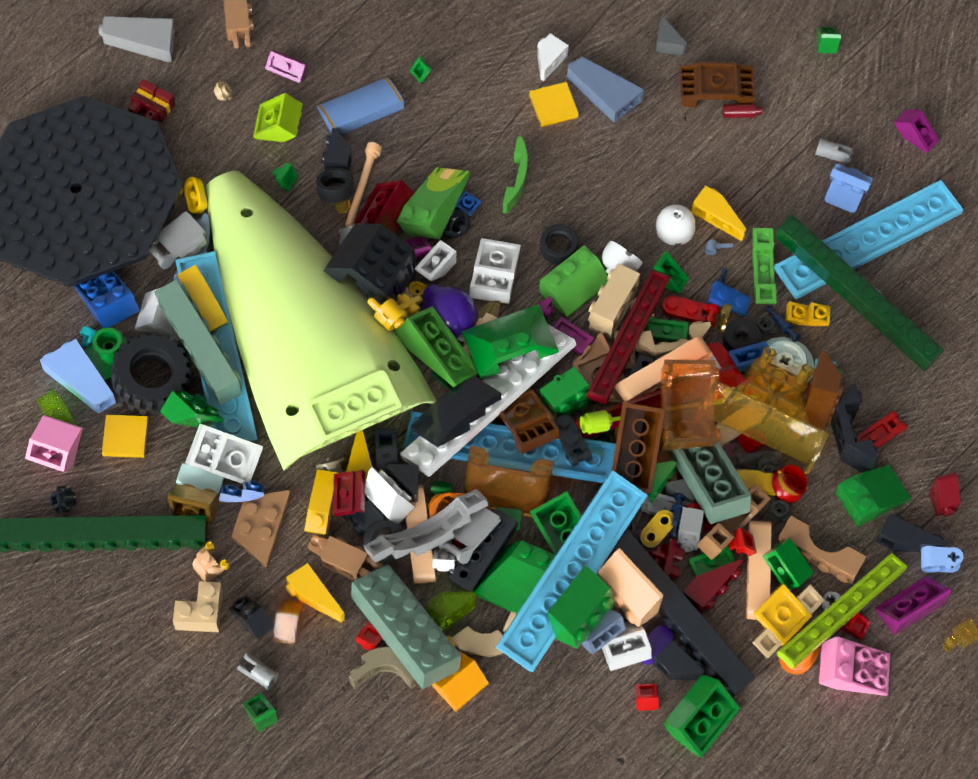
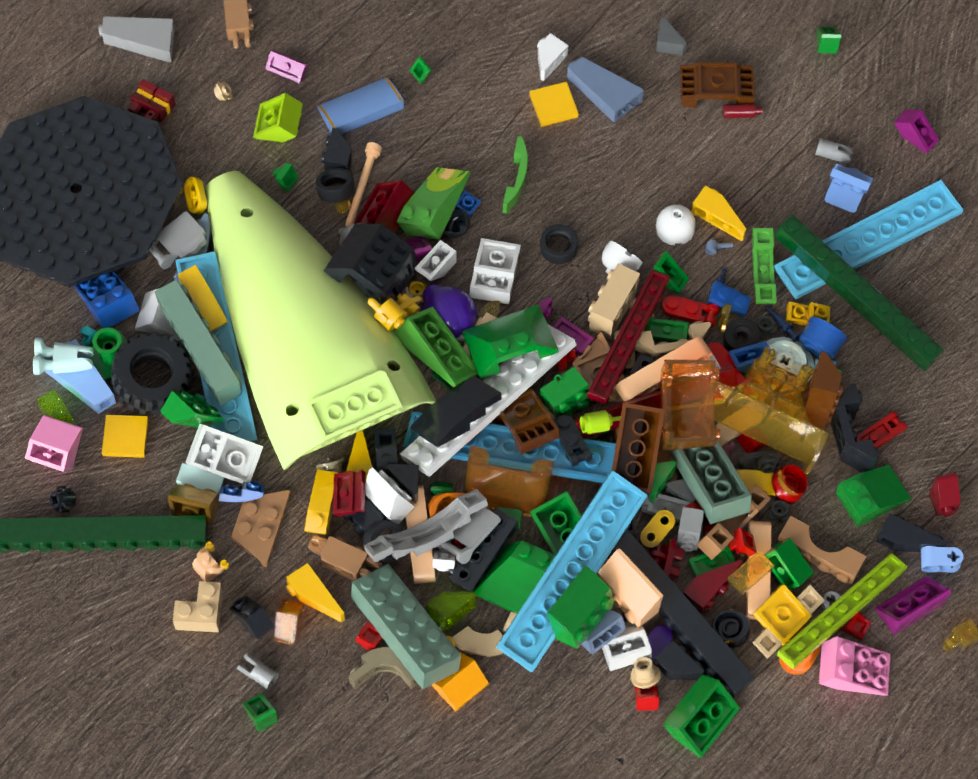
bright green slope [539,245,608,319] -> none
dark blue piece [671,493,685,537] -> none
none -> light aqua piece [33,337,94,375]
none -> red tile [557,349,576,371]
none -> tan piece [631,657,661,689]
none -> black piece [711,609,750,648]
none -> clear yellow plate [728,550,774,595]
none -> blue wheel [799,316,847,359]

